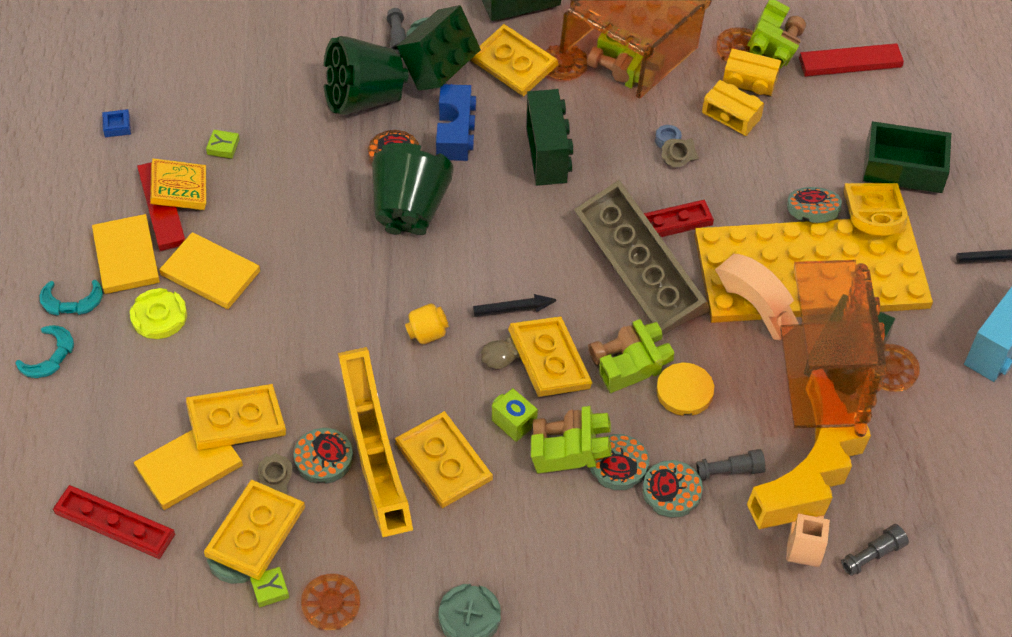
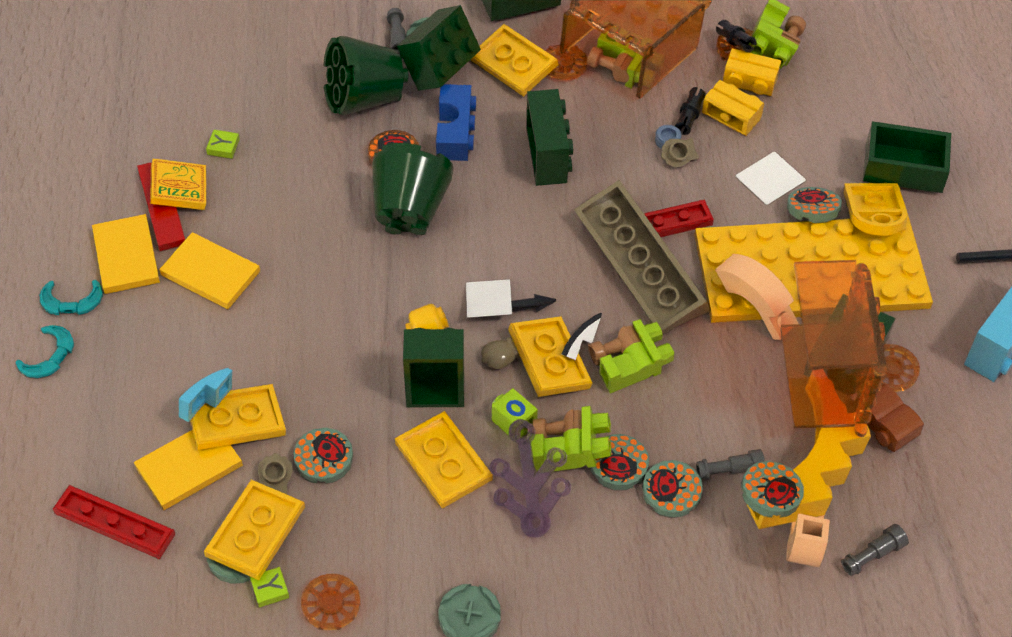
blue tile [102,109,131,138] -> none
neon yellow tile [129,288,187,339] -> none
yellow arch [338,347,413,537] -> none
yellow tile [656,362,714,416] -> none
red tile [799,43,904,76] -> none
none -> medium azure slope [179,368,233,422]
none -> dark green piece [403,328,464,408]
none -> white sticker [466,279,512,318]
none -> plant [490,419,571,538]
none -> sticker [562,313,602,360]
none -> black pin [675,87,706,135]
none -> black pin [716,20,757,53]
none -> white sticker [736,152,806,205]
none -> tile [741,461,804,518]
none -> dark orange brick [855,384,924,452]

